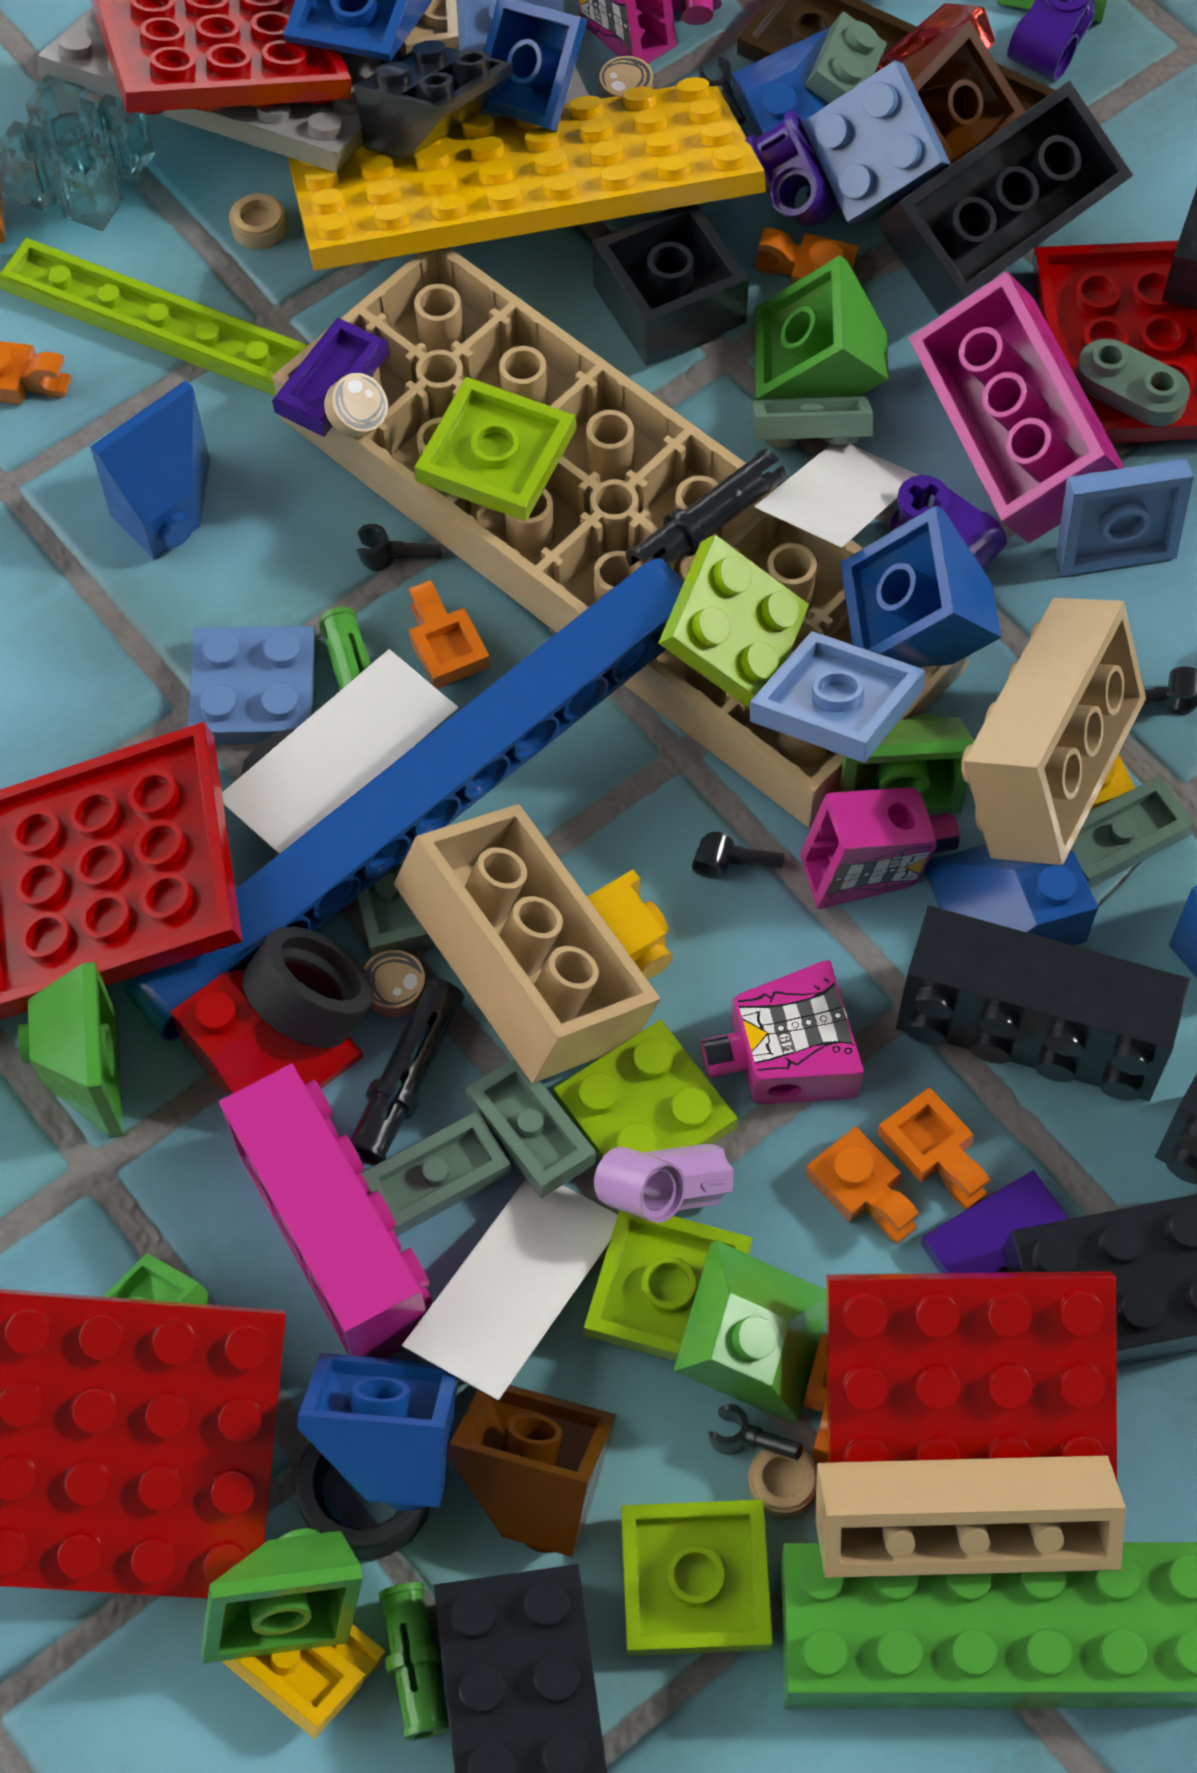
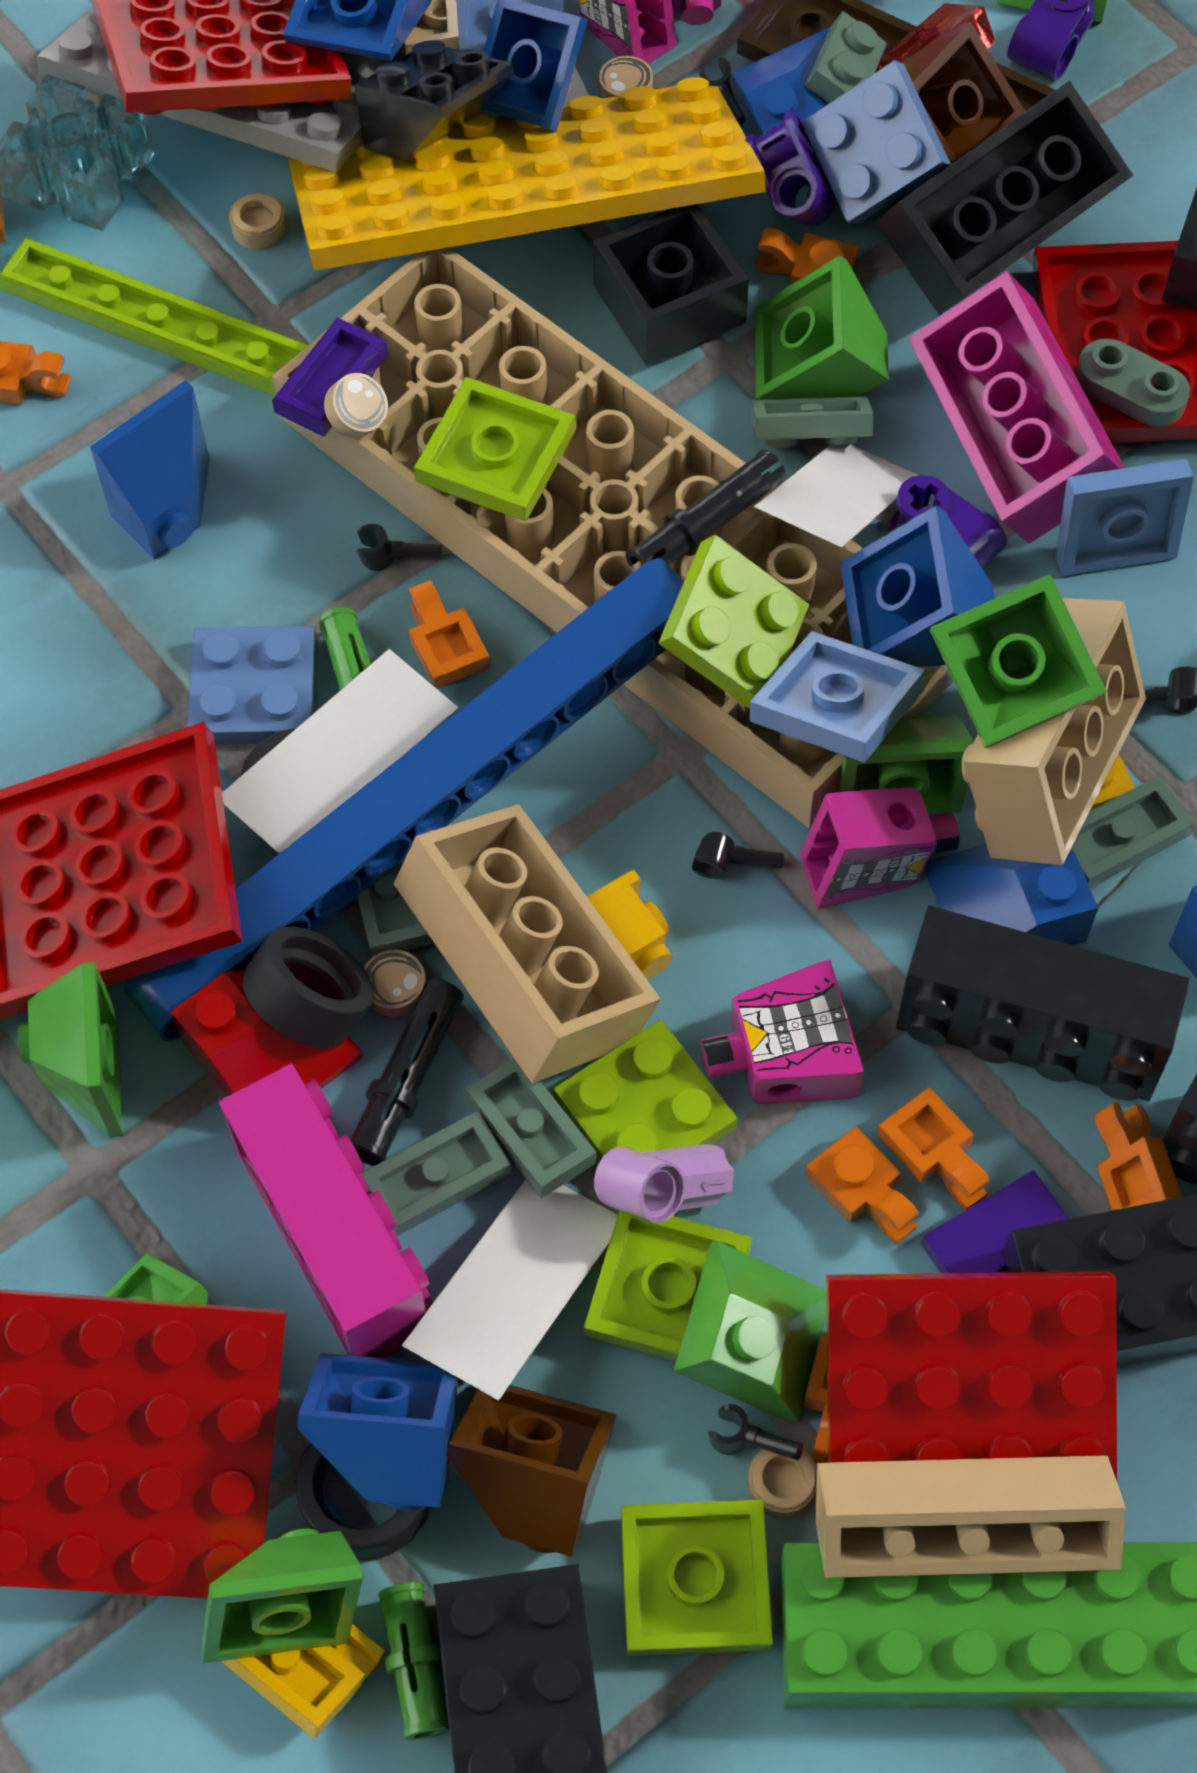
none -> bright green slope [930,574,1107,748]
none -> orange plate [1095,1102,1182,1210]

